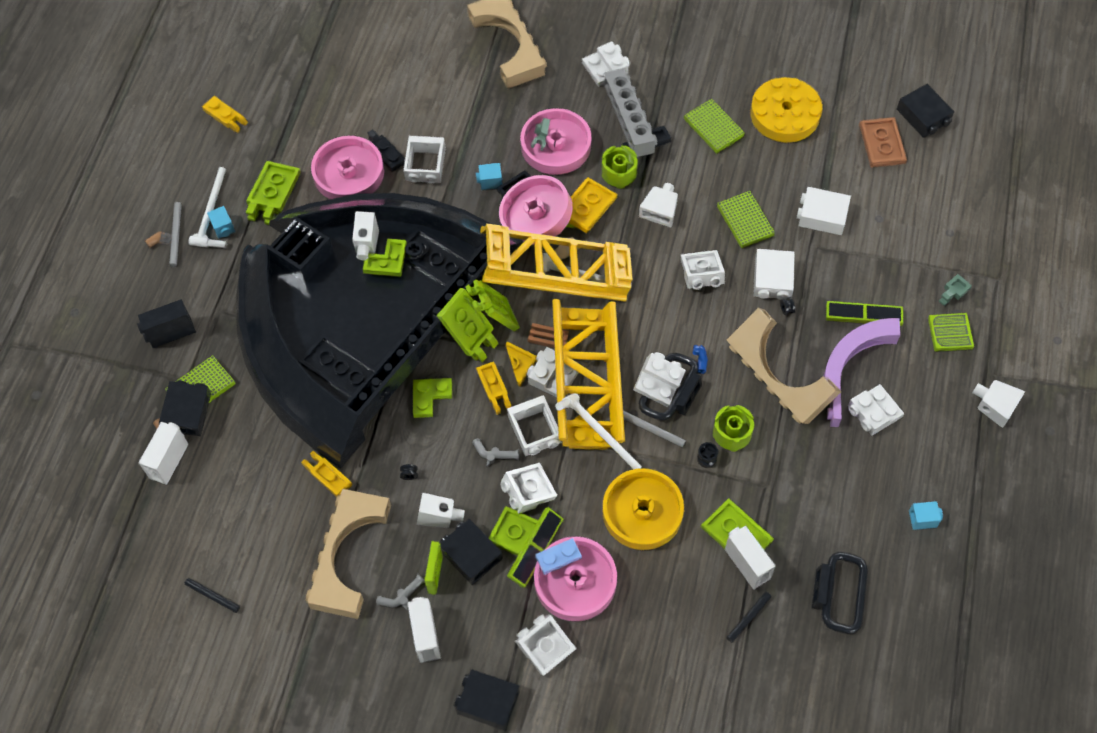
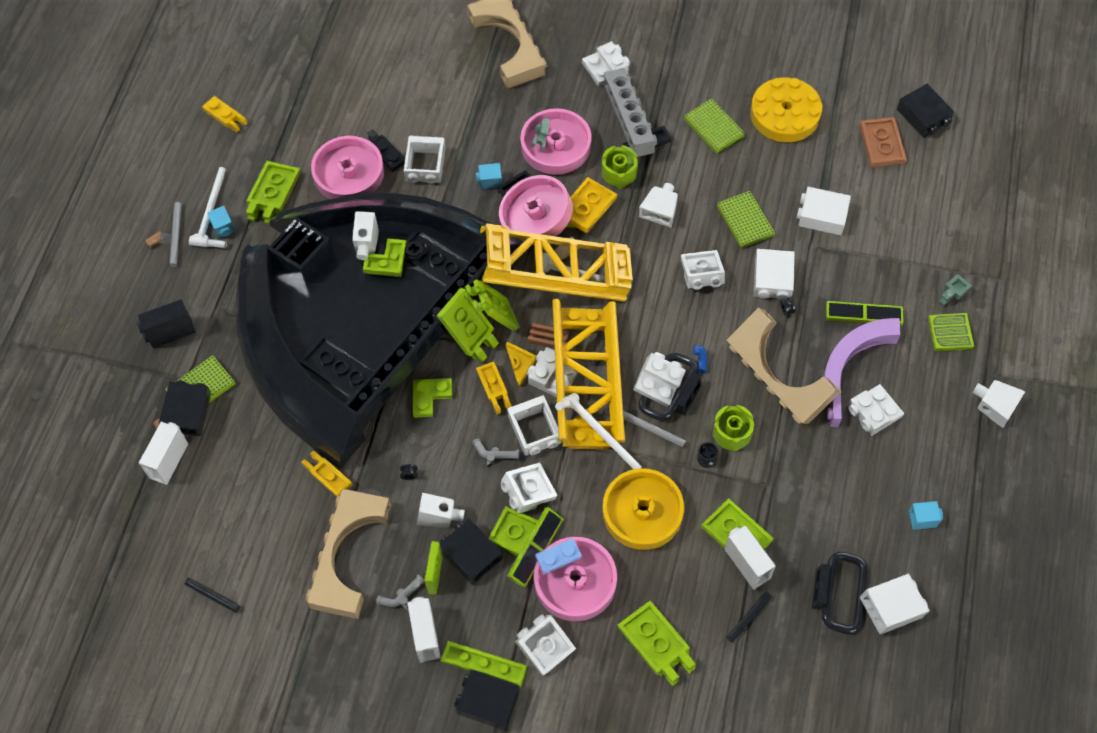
none -> lime tile [441,641,528,688]
none -> lime tile [617,601,696,686]
none -> white brick [860,574,929,634]

